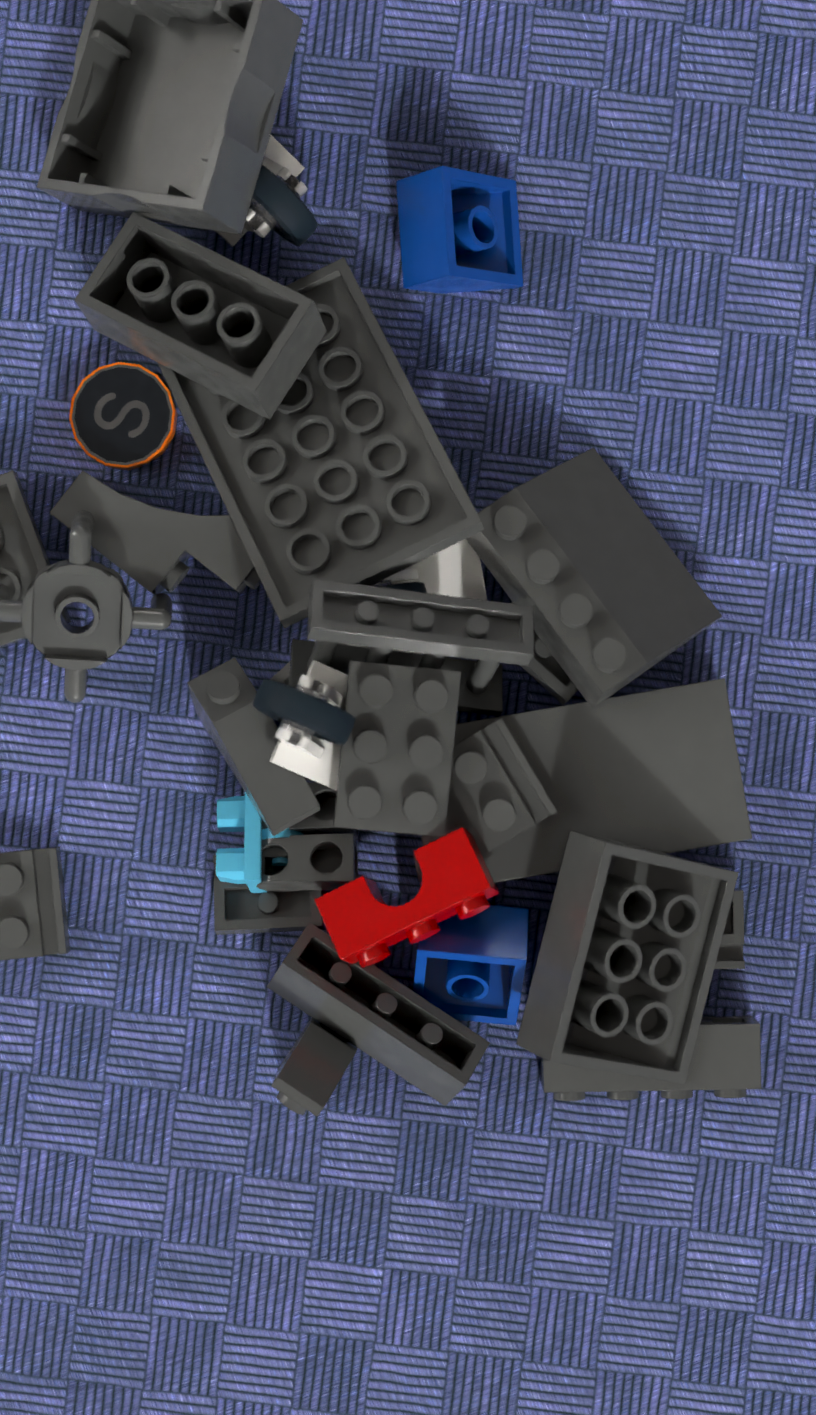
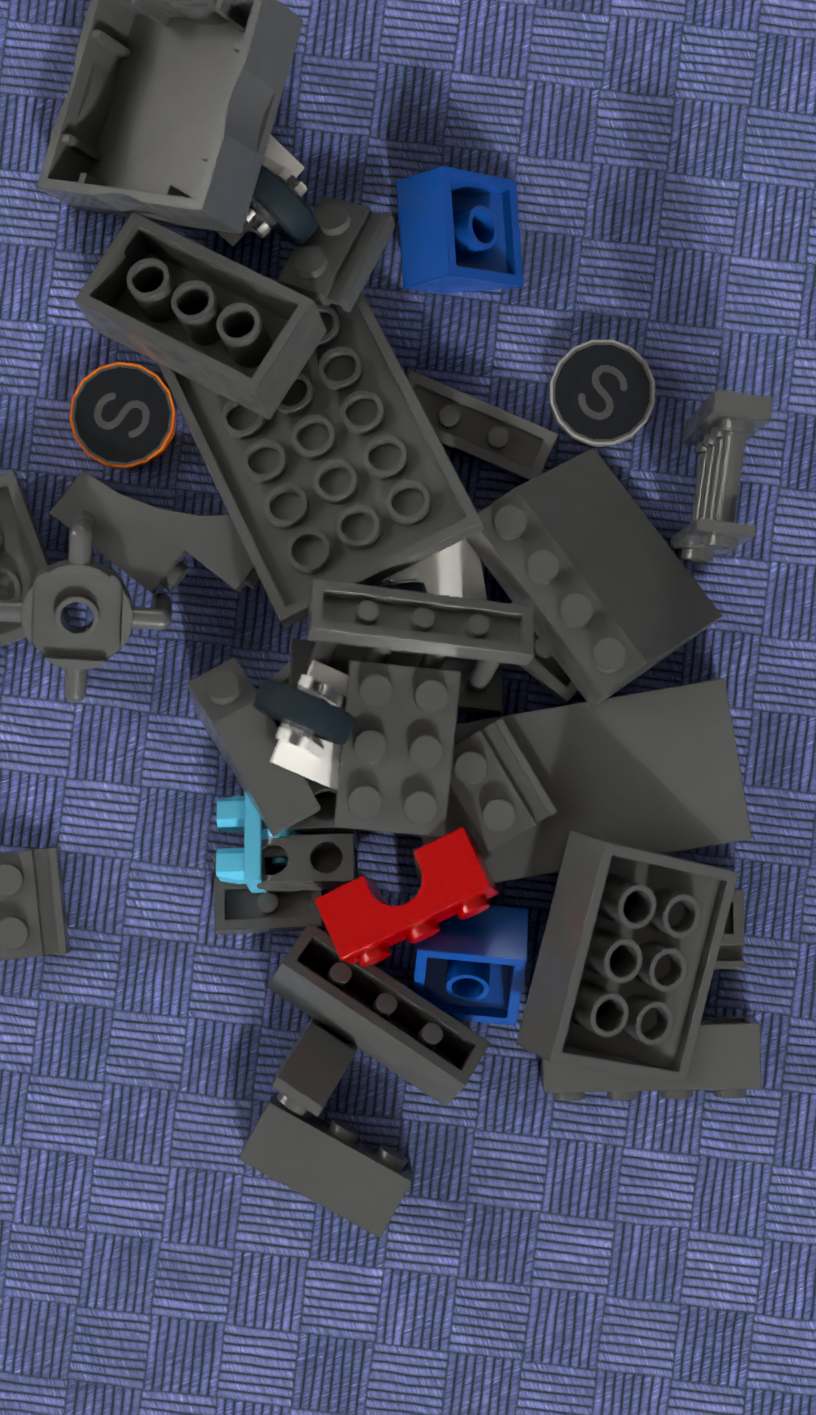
none -> dark grey brick [238,1092,412,1238]
none -> dark grey plate [277,195,396,313]
none -> dark grey plate [407,370,558,482]
none -> black tile [549,340,655,447]
none -> dark grey fence [669,389,773,563]

